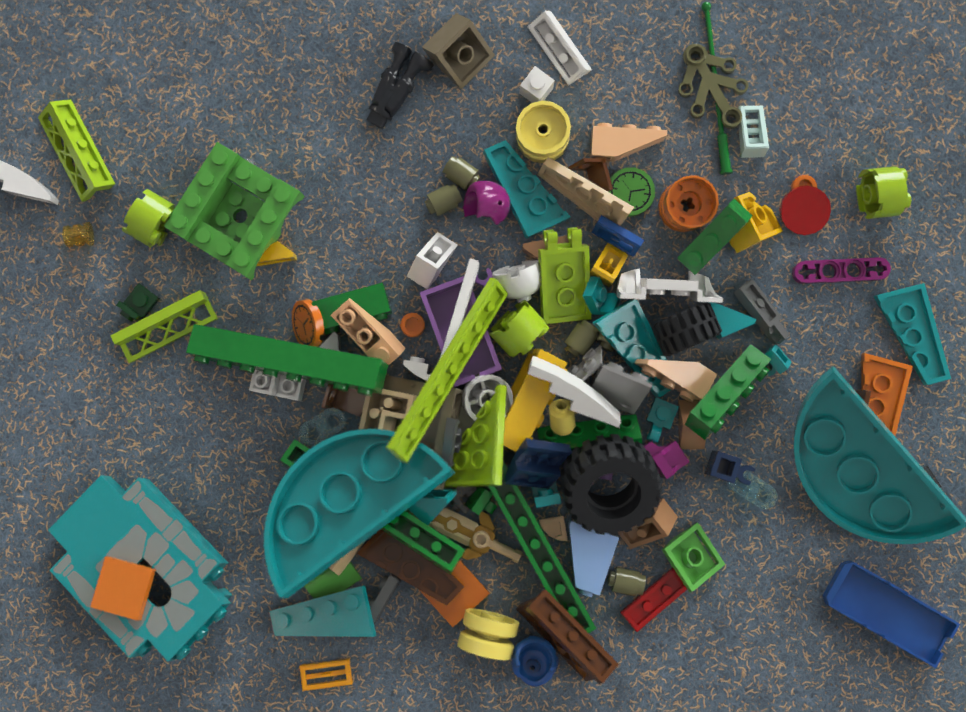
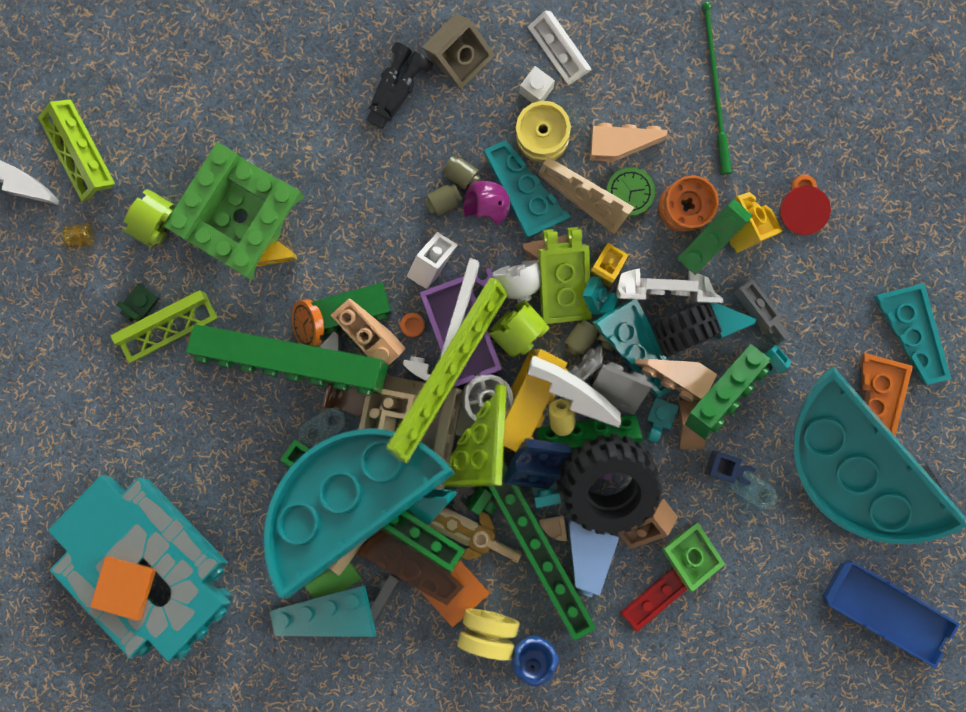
white slope [249,370,306,402] -> none
light orange tile [299,658,353,691] -> none
dark grey tile [441,417,462,467] -> none
reddish brown fence [516,589,619,684] -> none
reddish brown bracket [568,158,613,192] -> none
blue tile [591,215,644,257] -> none
olive brick [607,567,646,597] -> none
magenta brick [644,441,690,479] -> none
olive plant [678,44,749,129] -> none
light aqua slope [738,106,769,158] -> none
magenta beam [792,257,891,284] -> none
lime brick [856,166,912,219] -> none

